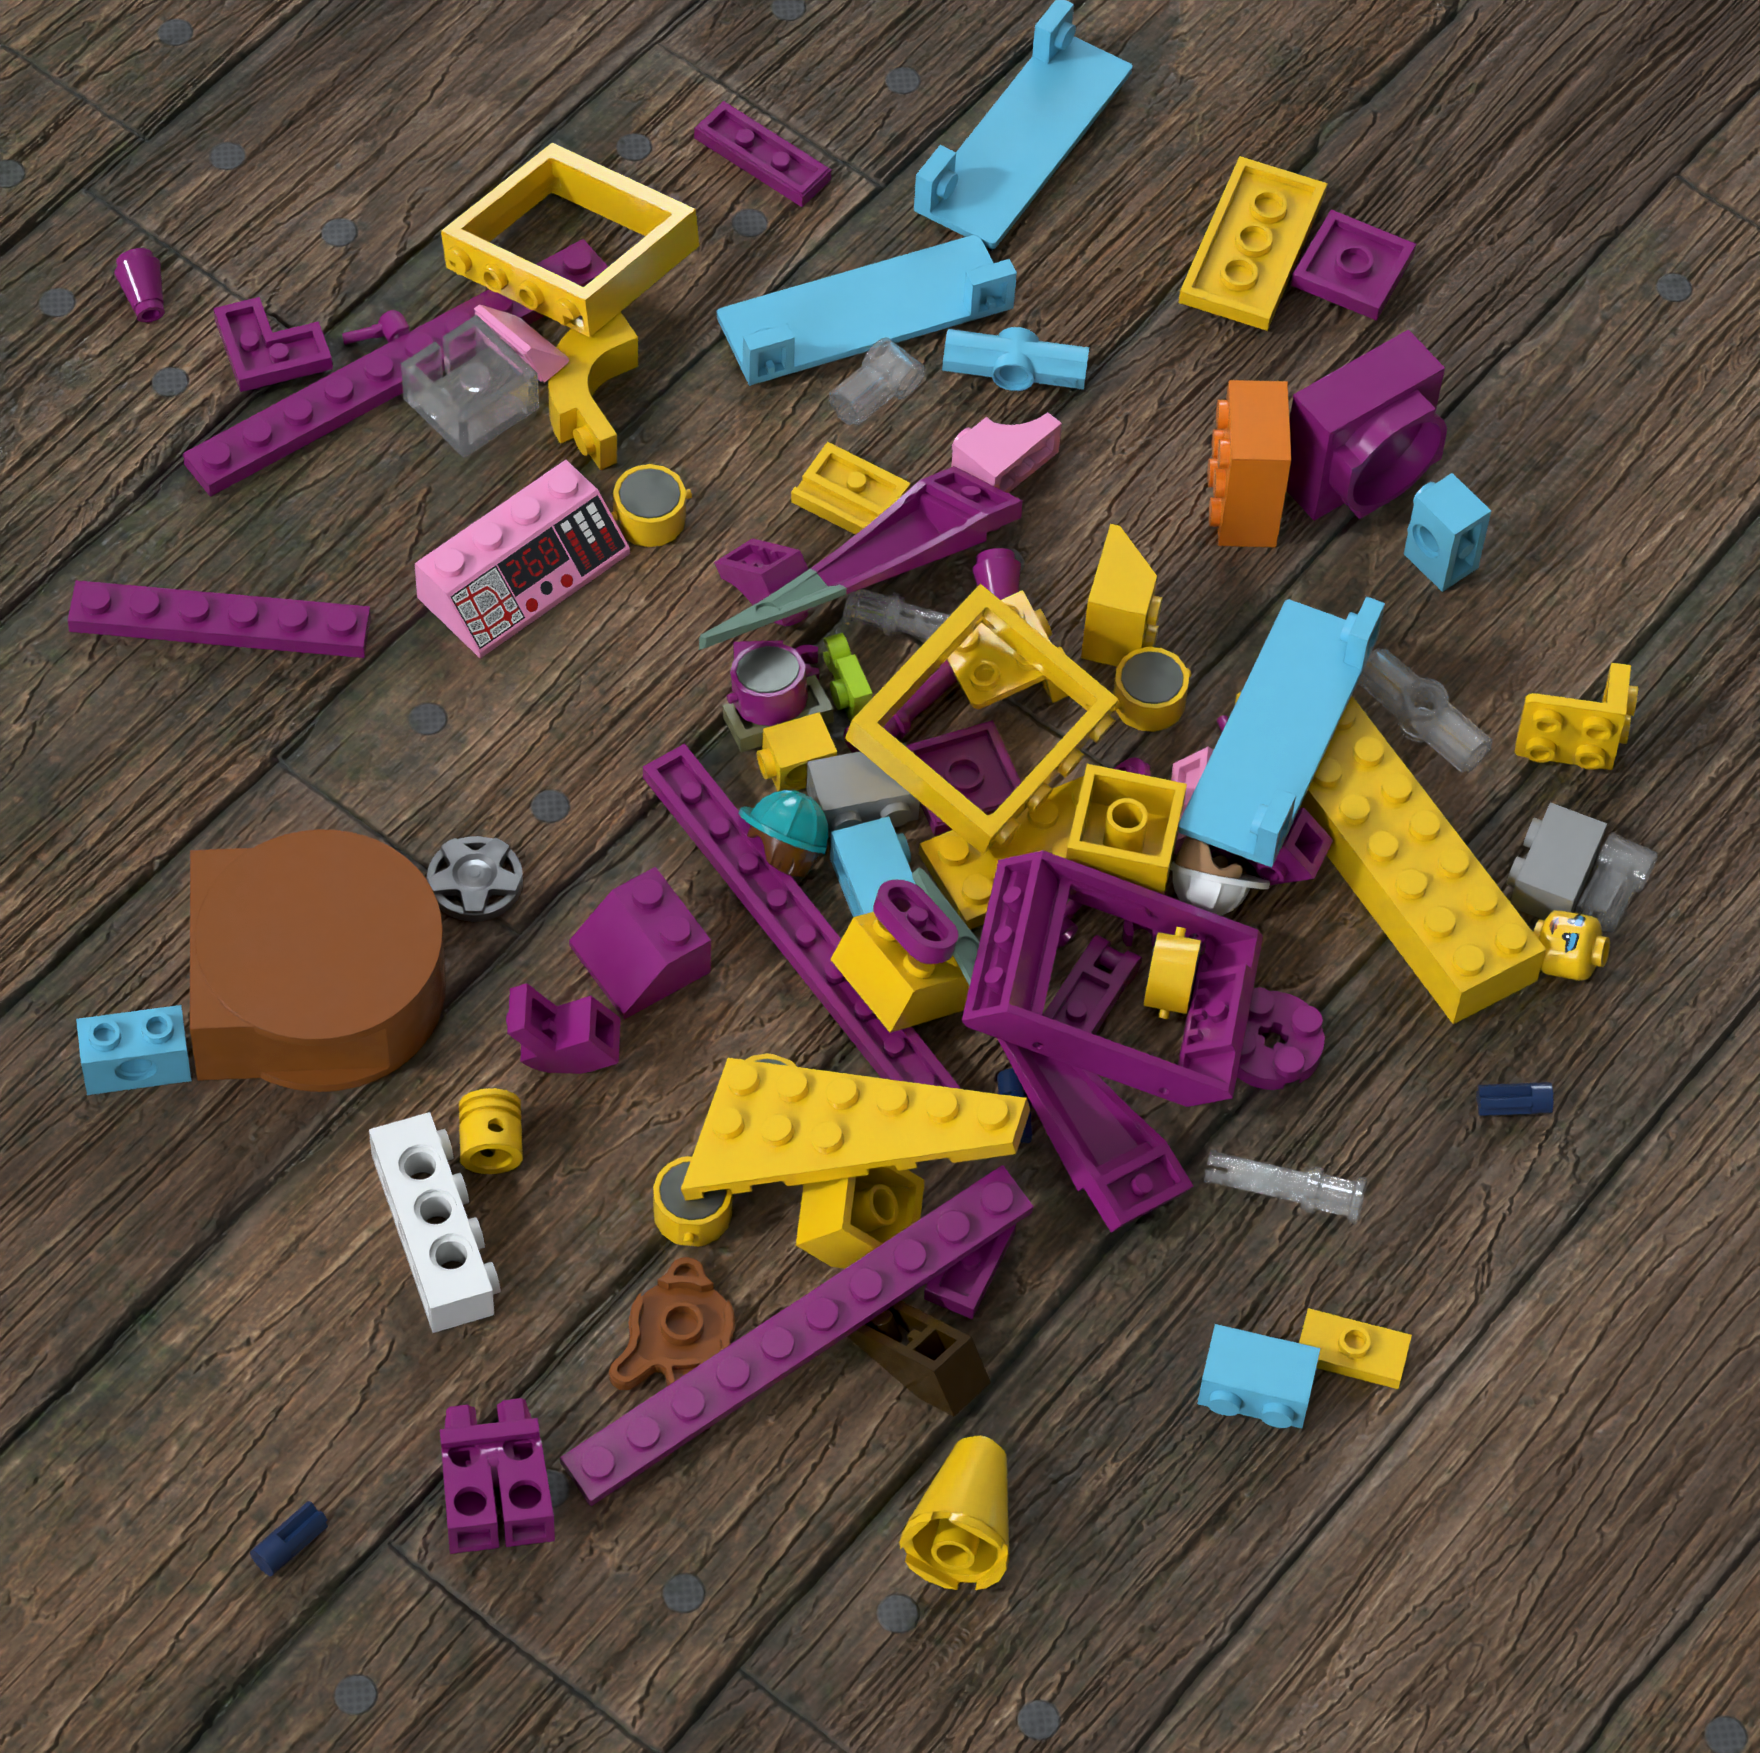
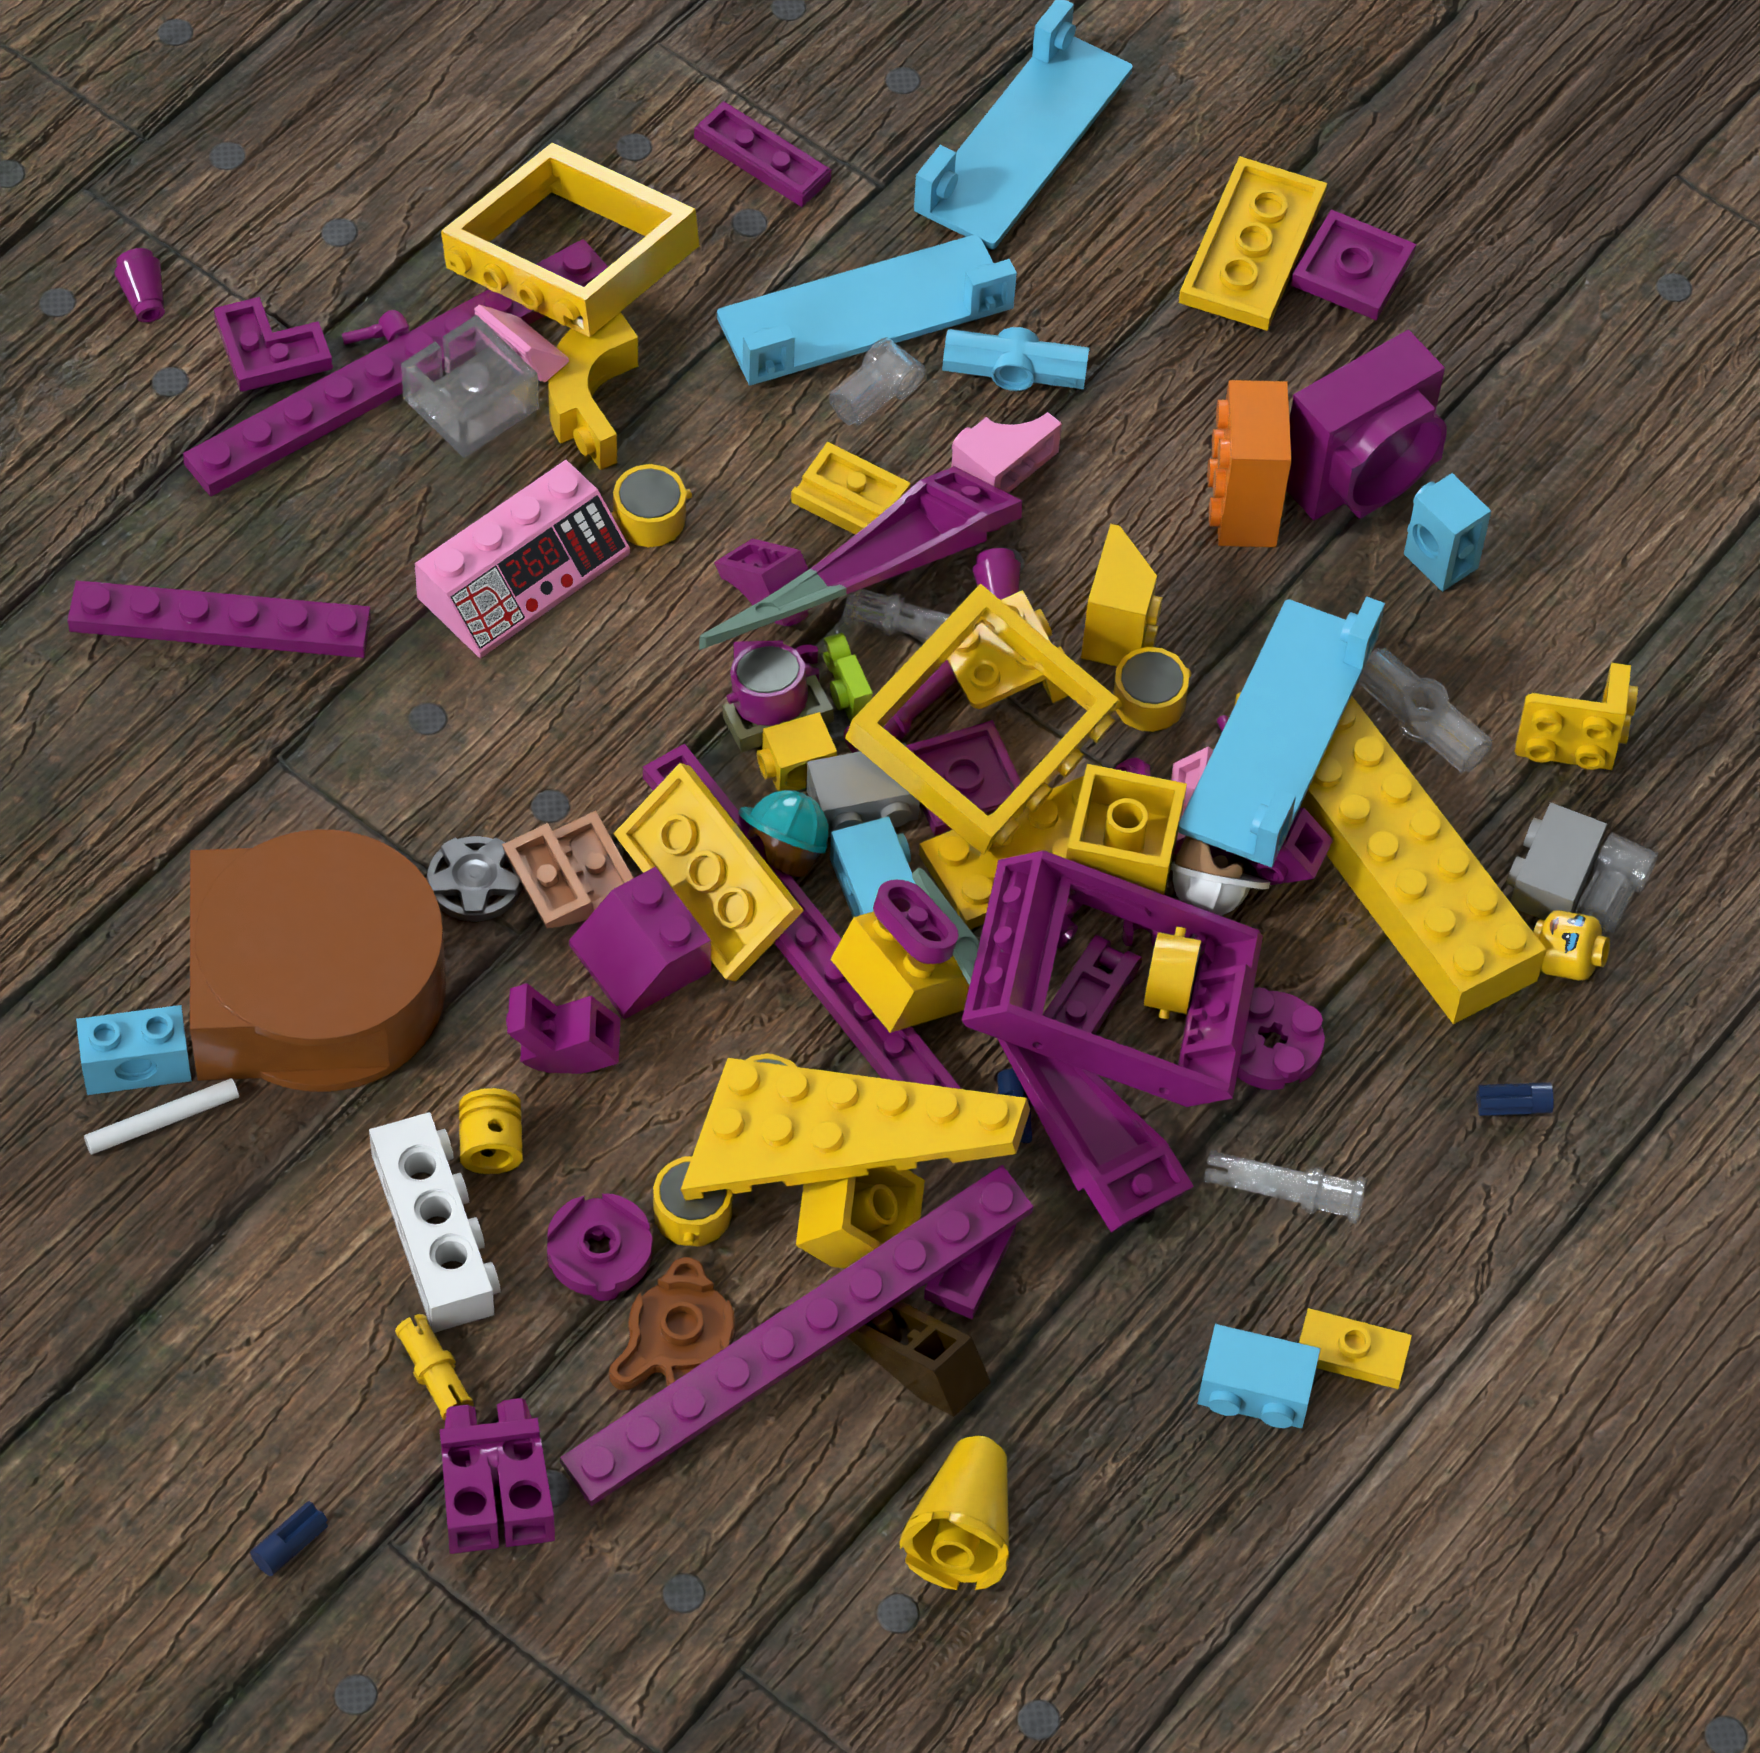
none -> white bar [84,1078,239,1155]
none -> yellow pin [395,1314,474,1421]
none -> nougat slope [502,811,633,928]
none -> magenta plate [547,1193,653,1301]
none -> yellow plate [613,763,804,981]

